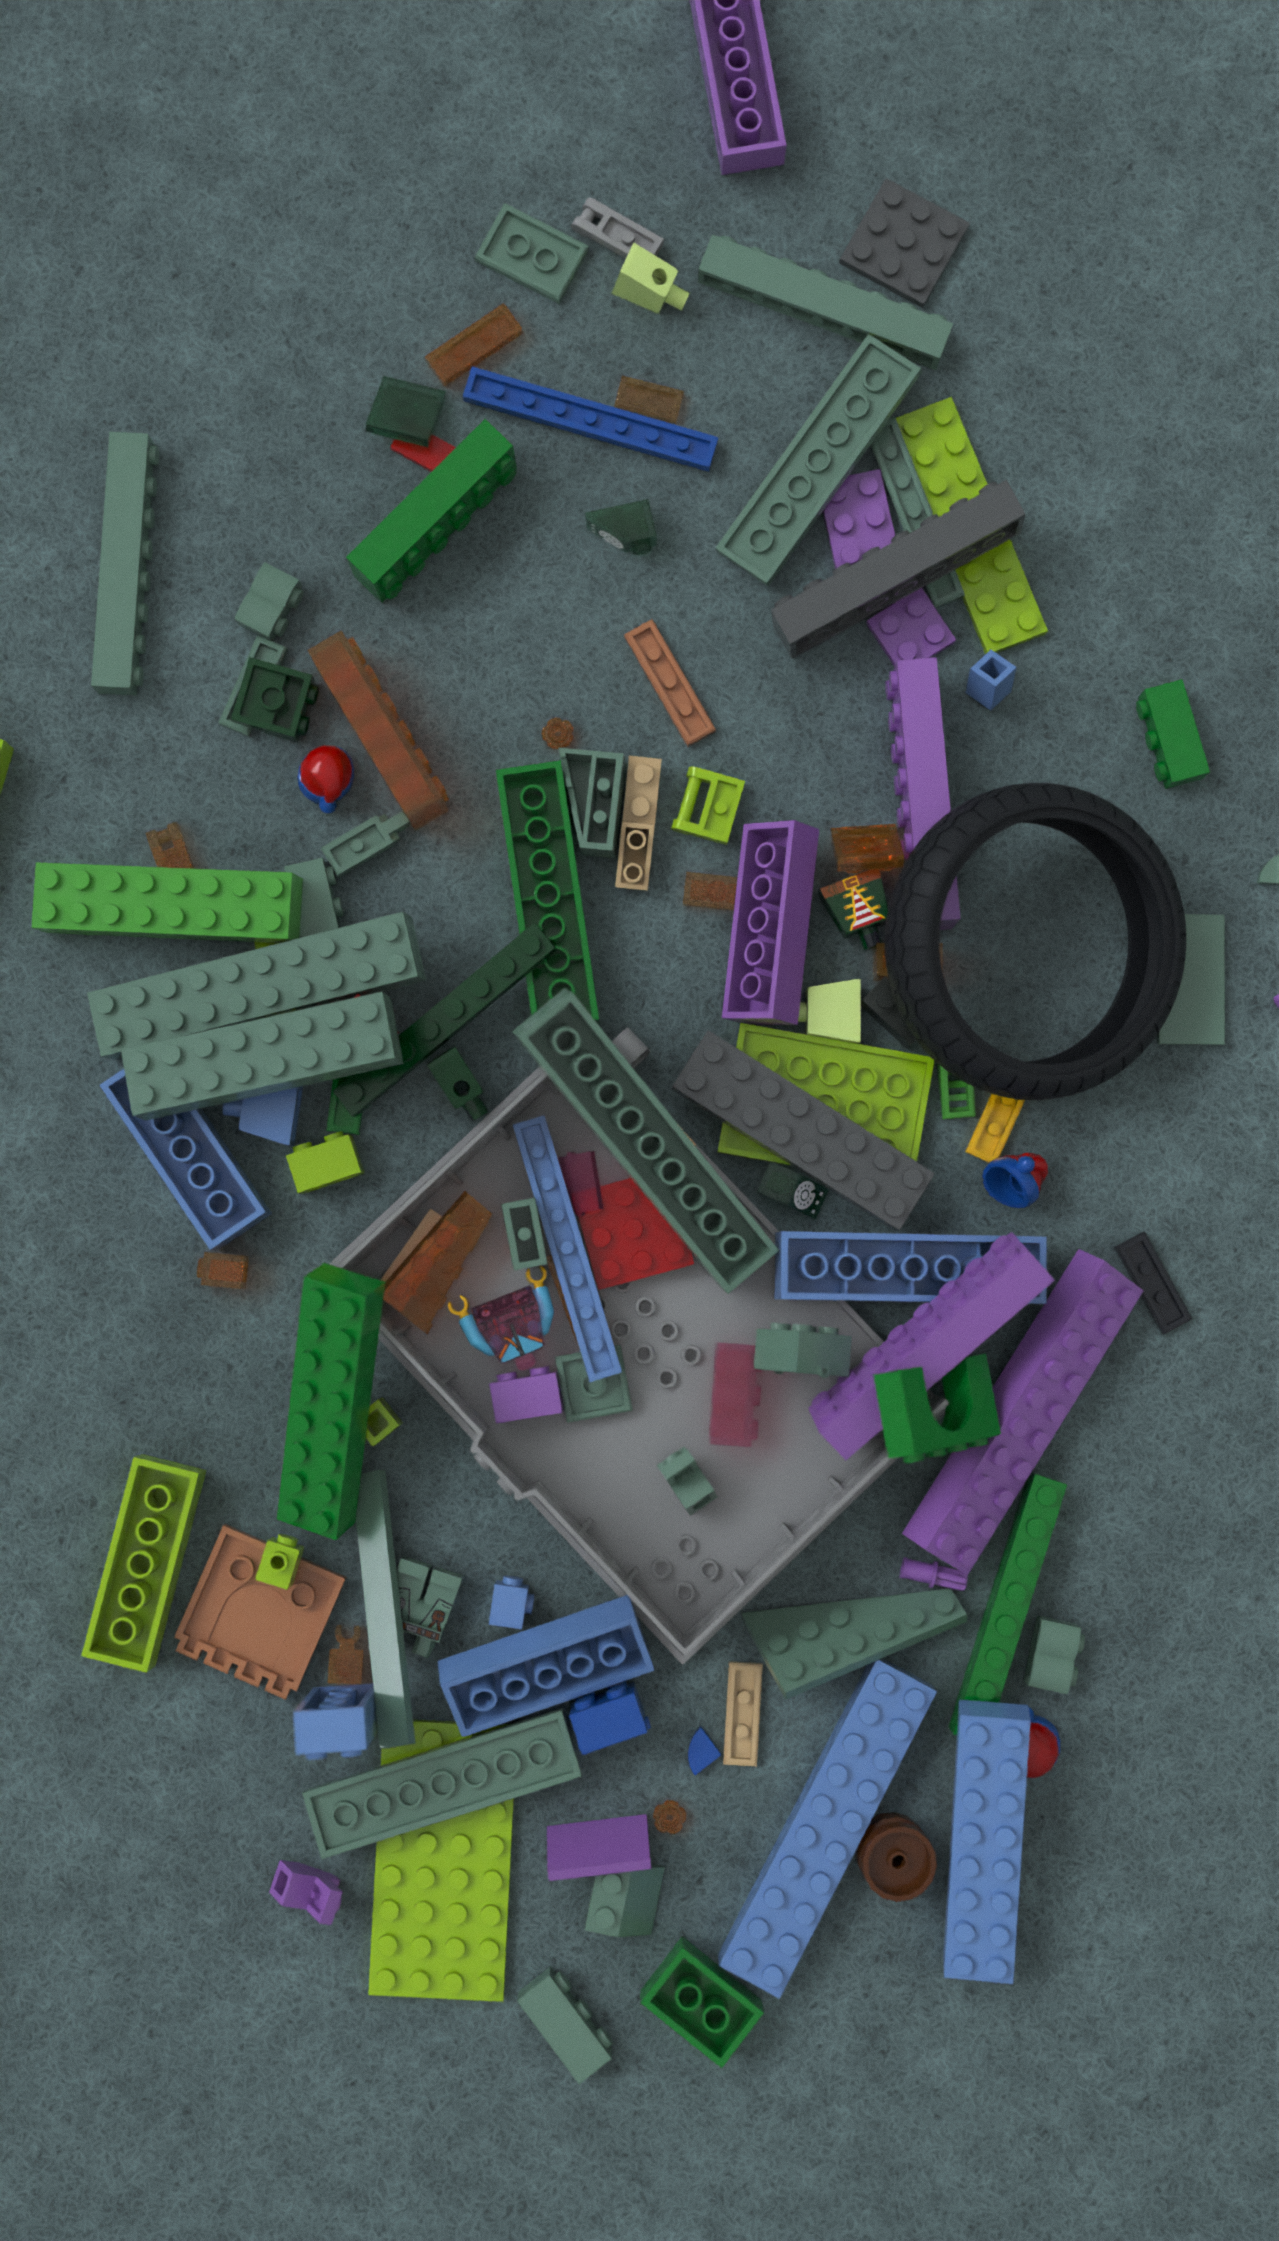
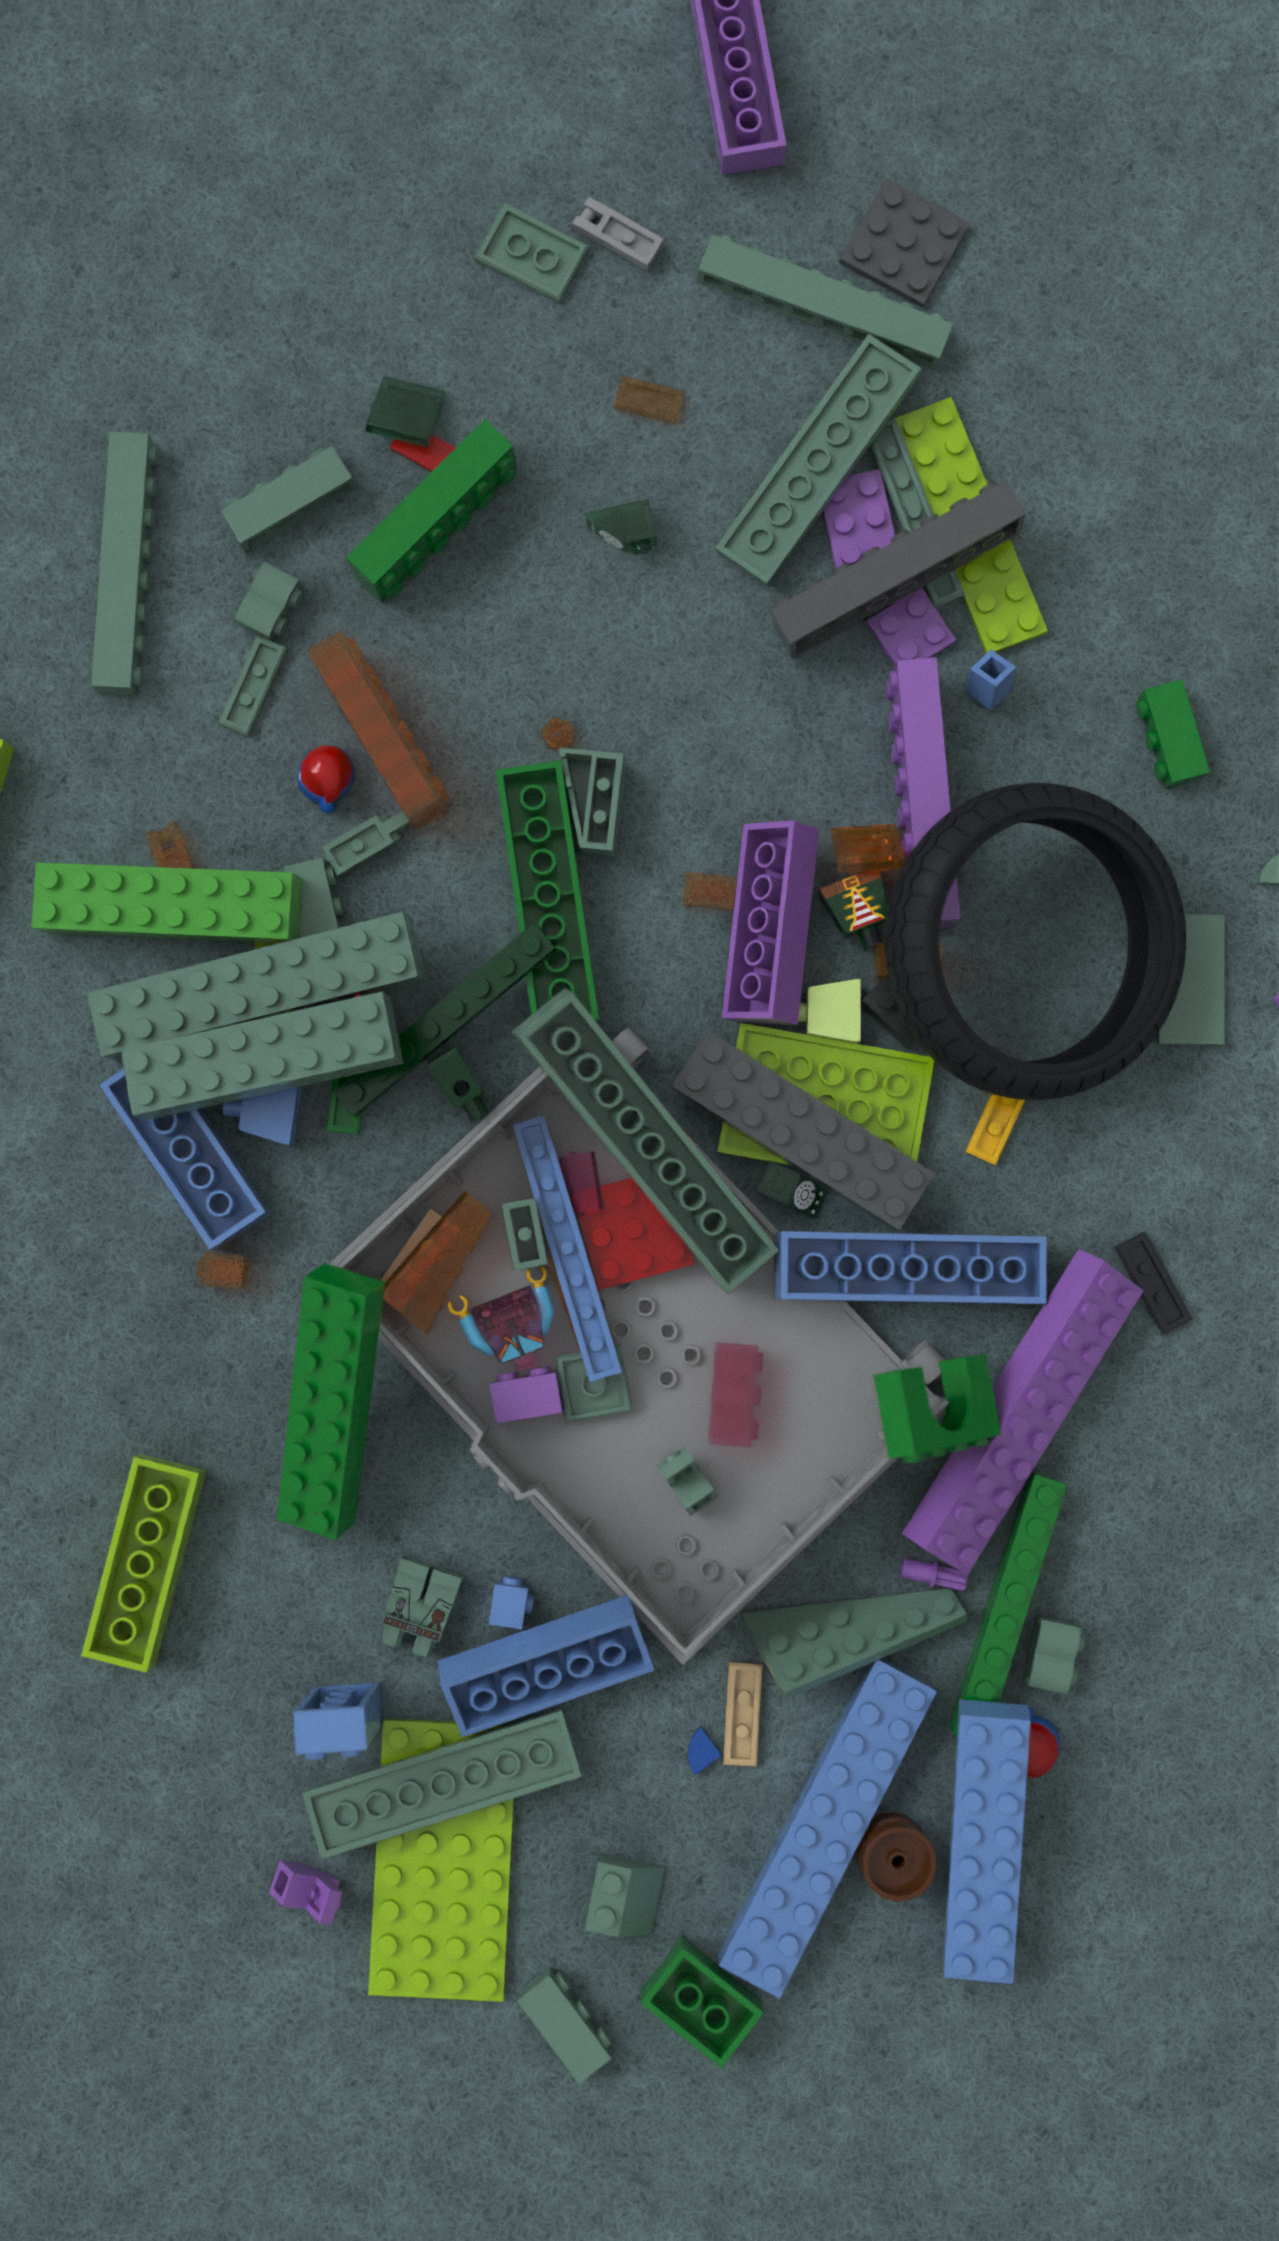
nougat hinge [174,1524,347,1700] -> none
dark green plate [231,657,319,743] -> none
lime brick [255,1534,305,1590] -> none
lime brick [286,1131,365,1194] -> none
clear orange plate [327,1625,364,1685] -> none
sand green tile [356,1470,415,1749] -> none
lime brick [366,1397,403,1447] -> none
clear orange plate [425,303,523,387] -> none
blue plate [463,366,718,472] -> none
medium lavender tile [547,1814,651,1881] -> none
blue brick [569,1681,651,1755] -> none
yellowish green torso [612,243,690,314] -> none
tan slope [615,756,662,891] -> none
nougat tile [624,619,716,747] -> none
clear orange plate [653,1800,686,1834] -> none
lime plate [671,766,745,845] -> none
sand green brick [754,1323,852,1378] -> none
medium lavender brick [808,1232,1054,1460] -> none
bright green slope [936,1062,976,1119] -> none
blue piece [982,1153,1048,1208] -> none
none -> sand green brick [221,445,356,553]

